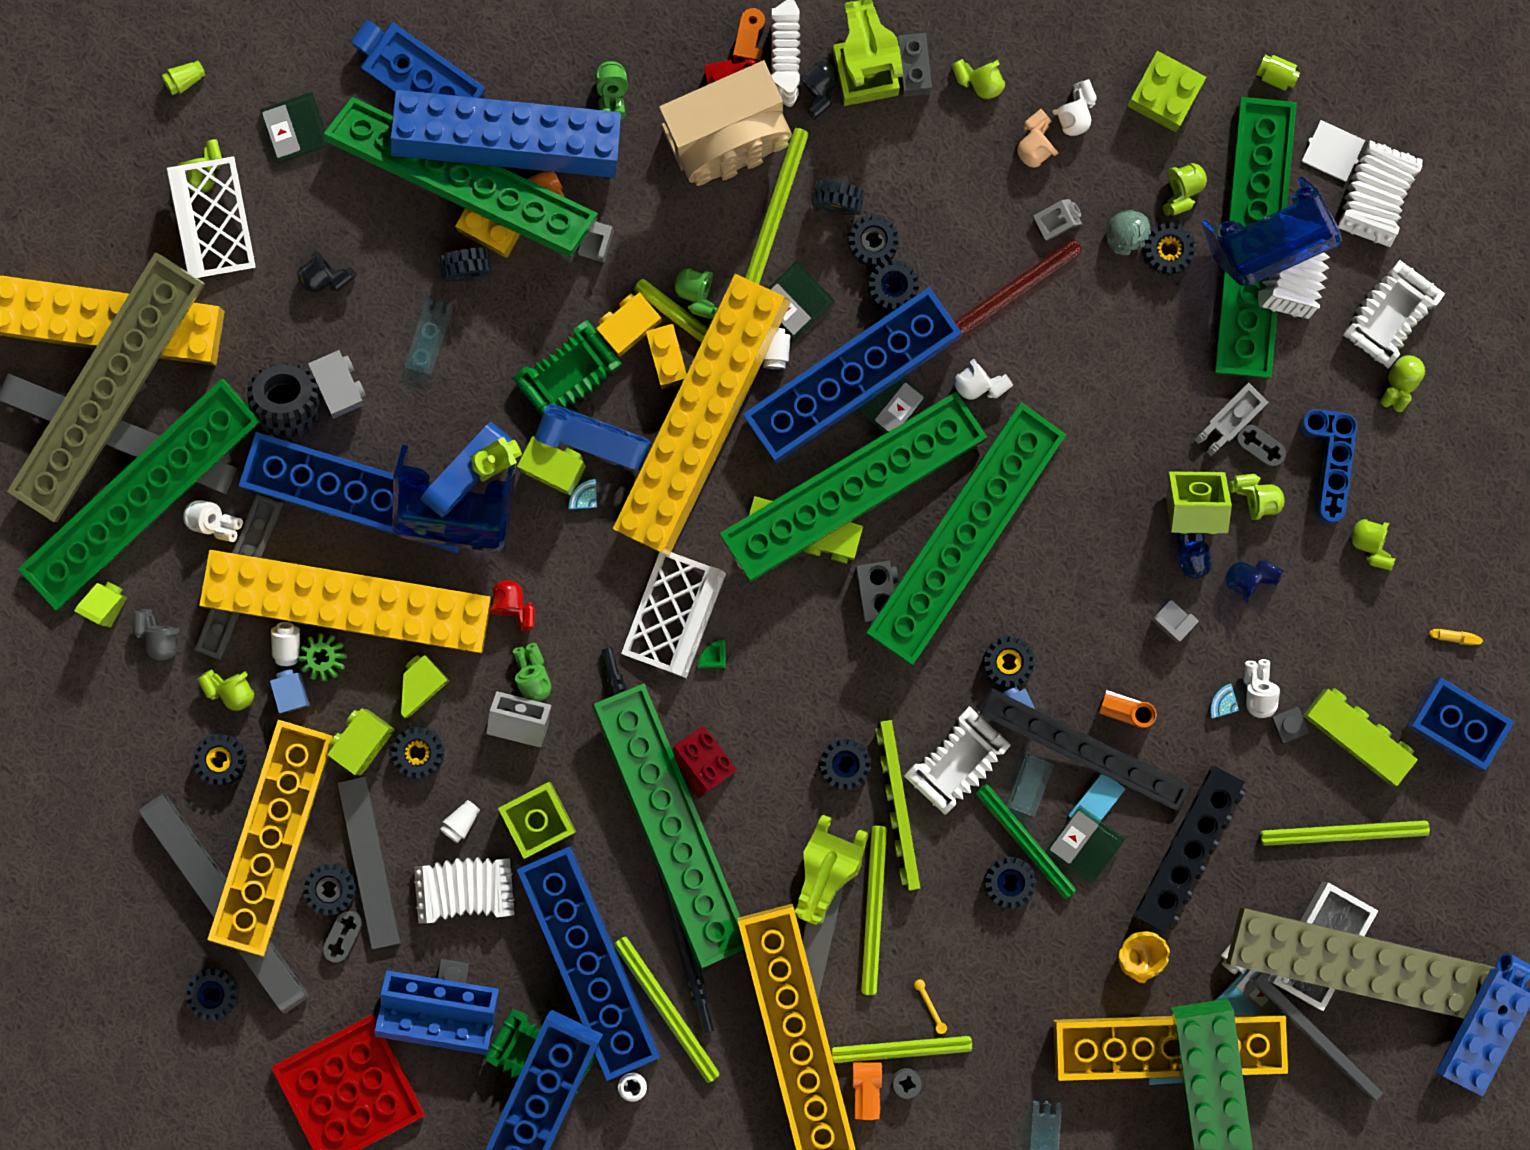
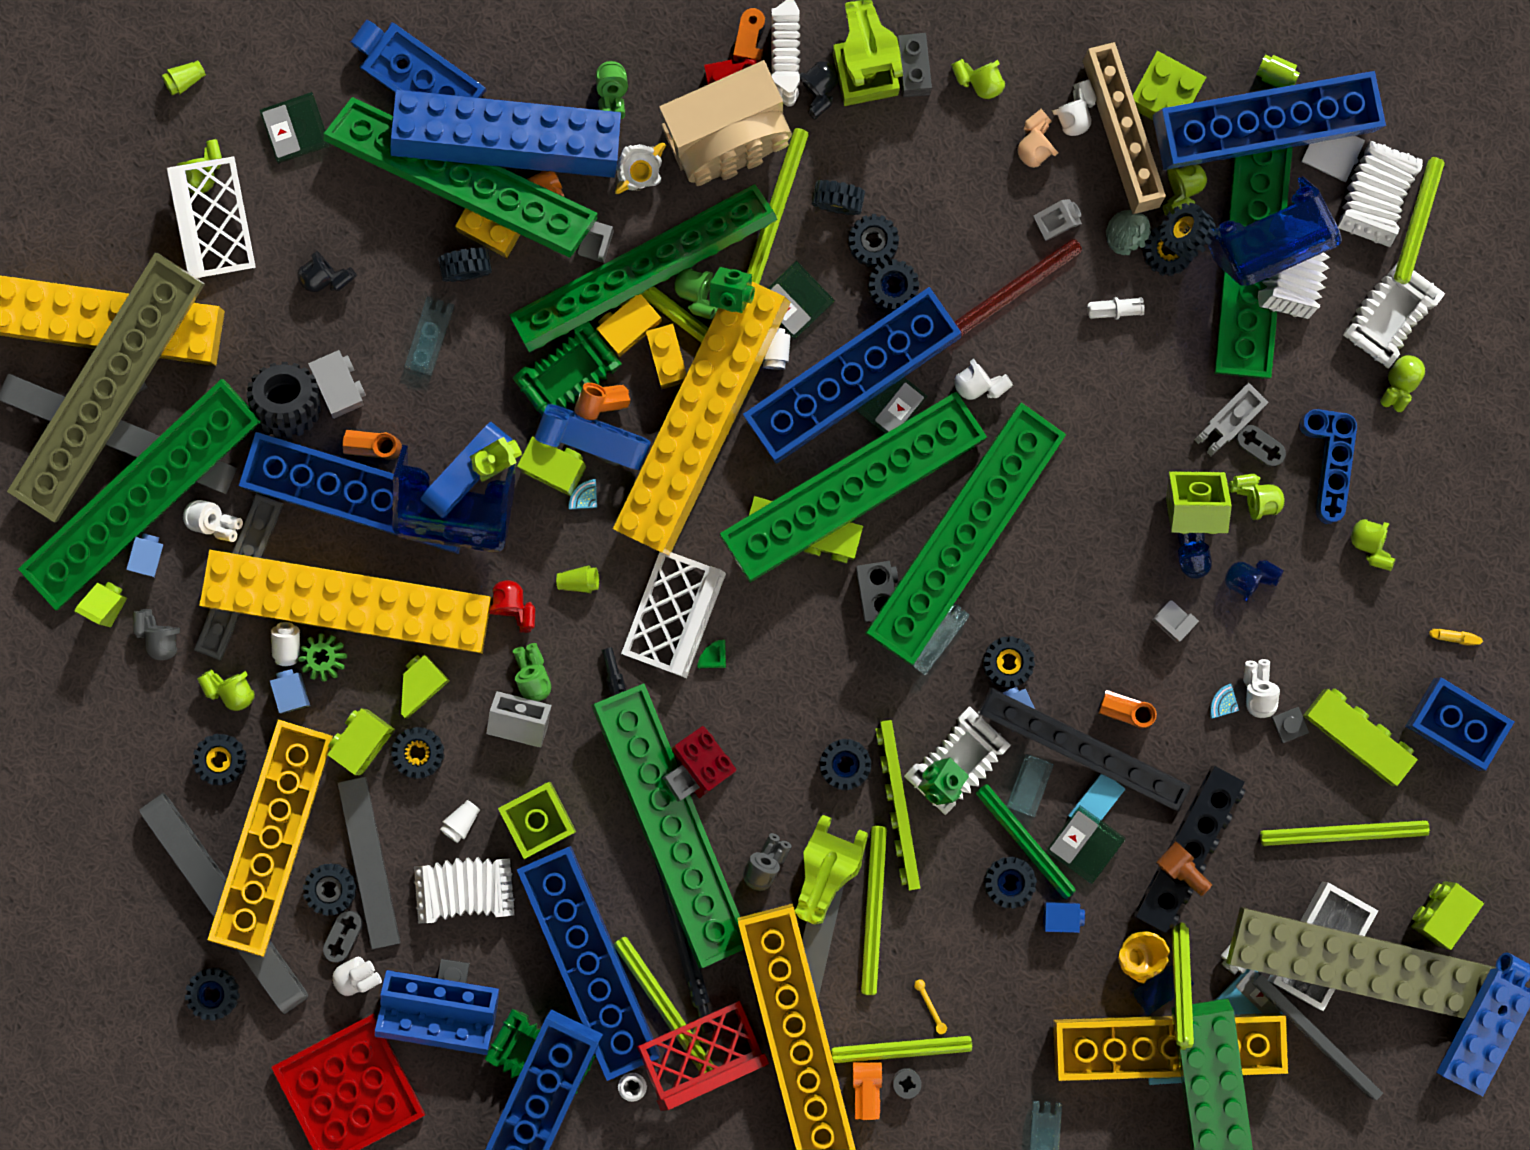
none -> medium blue brick [126,533,163,578]
none -> white piece [332,957,382,996]
none -> orange piece [343,430,402,460]
none -> green plate [509,184,778,352]
none -> lime cone [556,565,599,593]
none -> orange piece [574,383,630,420]
none -> white hair [615,143,666,194]
none -> red fence [637,1001,769,1111]
none -> dark grey plate [662,764,700,802]
none -> green brick [710,267,755,313]
none -> dark grey piece [743,833,791,891]
none -> clear light blue hinge [911,604,969,675]
none -> green brick [918,757,969,805]
none -> blue brick [1043,902,1085,933]
none -> tan brick [1083,42,1166,214]
none -> white axle [1087,297,1144,320]
none -> plate [1131,963,1194,1016]
none -> blue brick [1152,71,1386,170]
none -> dark orange pin [1156,841,1212,896]
none -> black bush [1160,203,1216,258]
none -> lime axle [1172,922,1194,1050]
none -> lime axle [1394,157,1444,284]
none -> lime brick [1411,881,1484,950]

